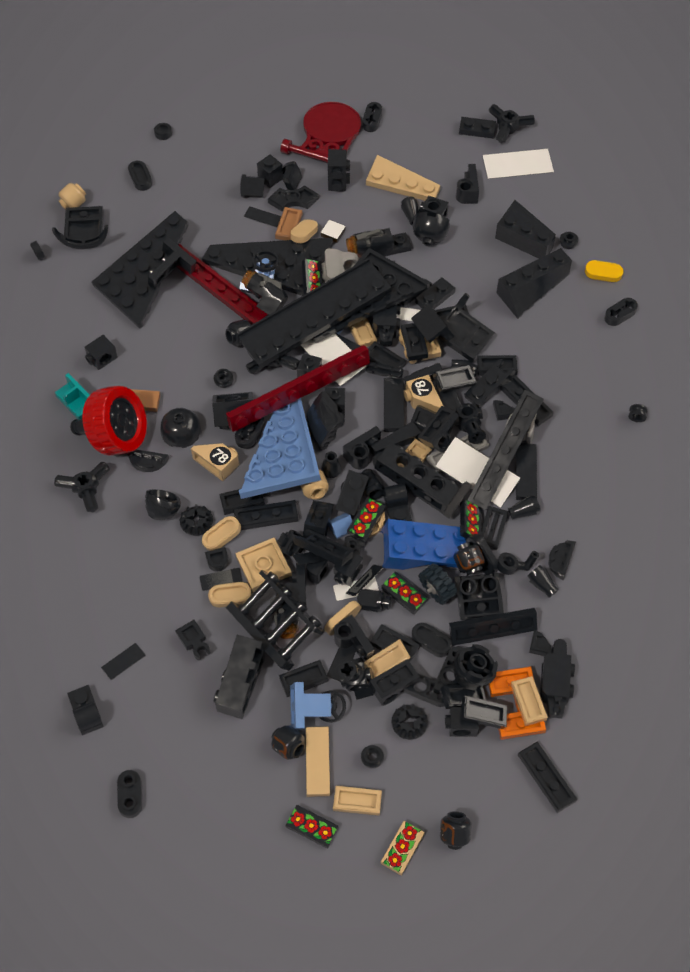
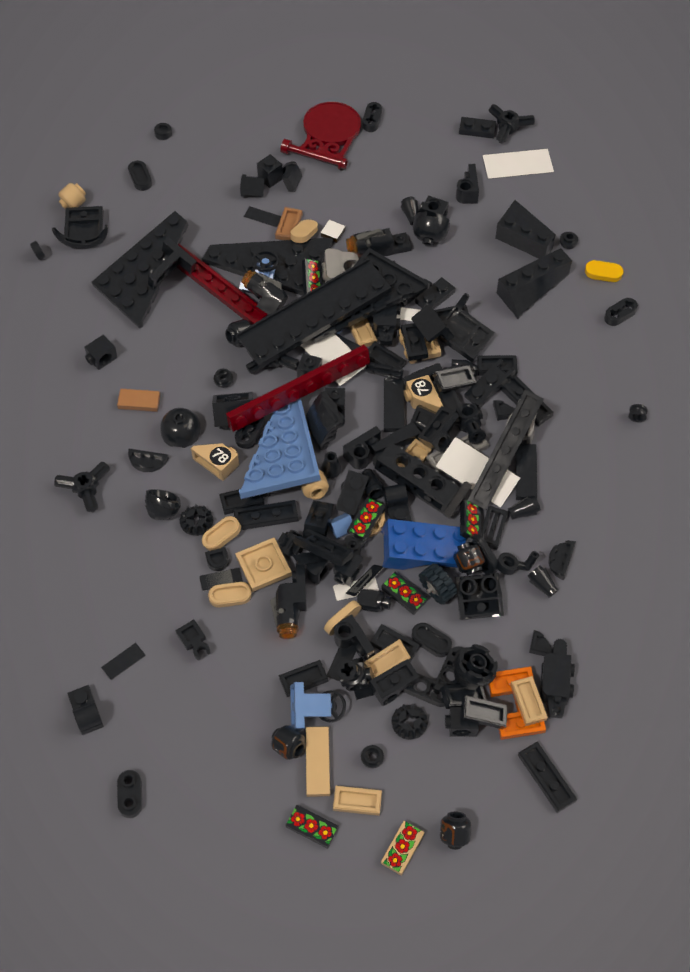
teal panel [55,373,90,419] -> none
red wheel [70,386,147,456] -> none
black wedge [213,634,265,719] -> none
black fence [226,570,324,671] -> none
black tile [268,186,319,211] -> none
black brick [328,149,350,191] -> none
tan wing [366,155,440,201] -> none
black plate [449,608,538,646] -> none

